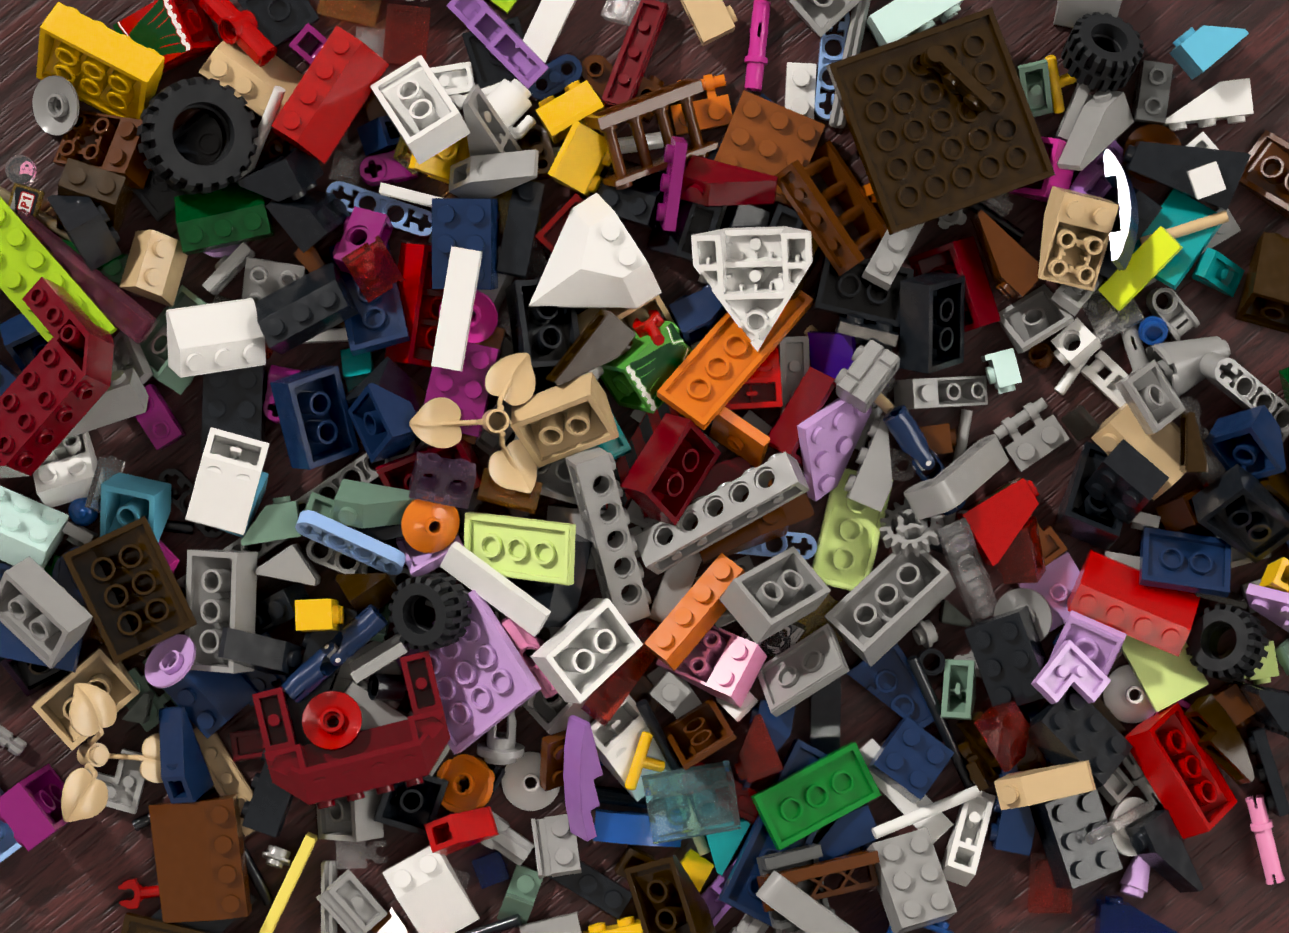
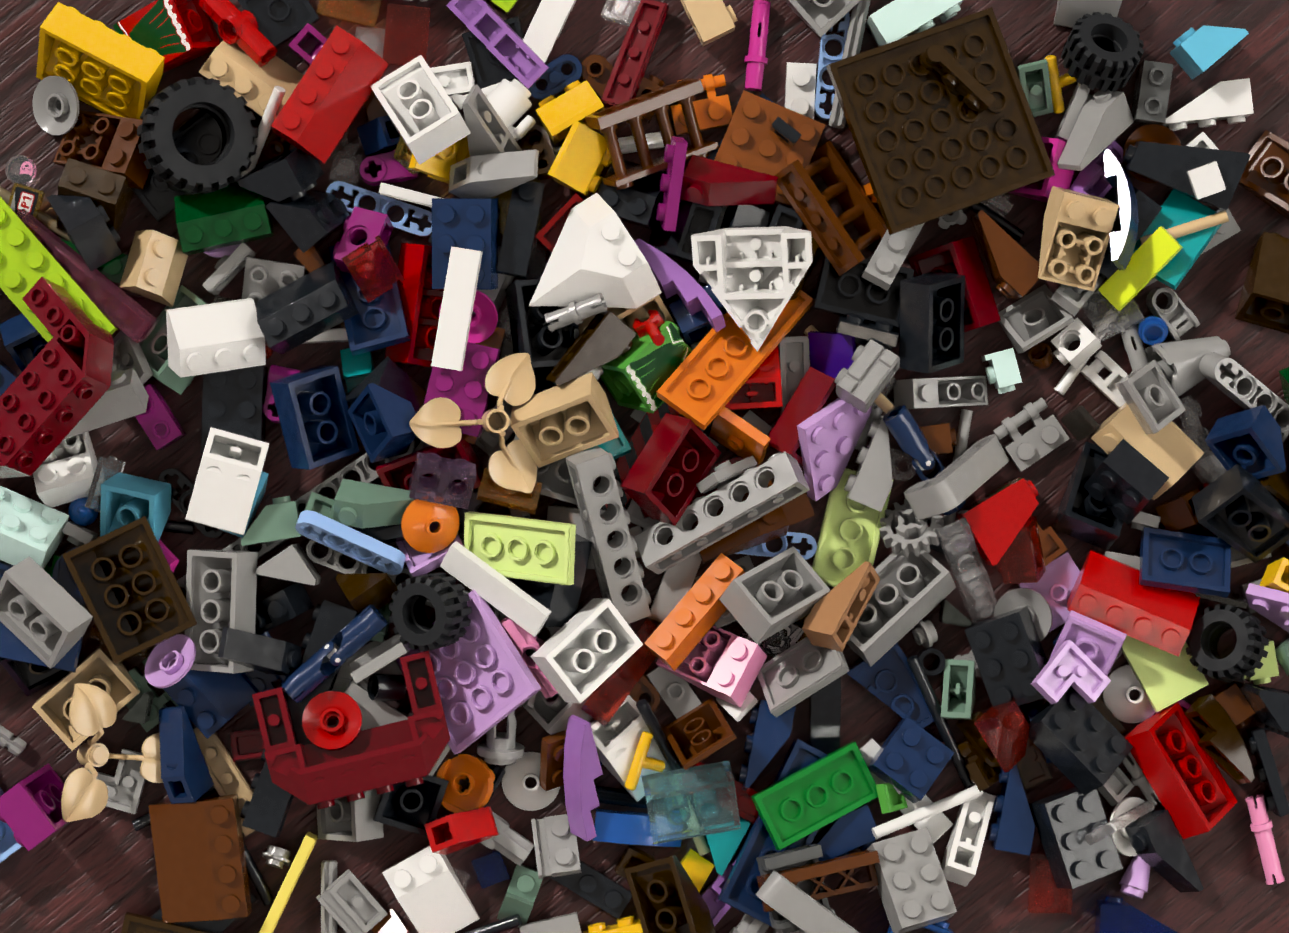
red bar [118,878,160,909] -> none
yellow brick [295,599,344,632] -> none
clear plate [335,840,388,870] -> none
light grey brick [648,670,691,713] -> none
clear red slope [734,714,784,785] -> none
tan slope [994,760,1096,810] -> none
dark brown slope [1180,412,1209,472] -> none
teal slope [1192,247,1245,297] -> none
none -> light grey pin [544,293,607,332]
none -> medium lavender slope [634,239,726,332]
none -> light grey plate [696,455,757,494]
none -> black tile [770,116,801,146]
none -> medium nougat slope [802,561,880,652]
none -> bright green tile [876,783,908,814]

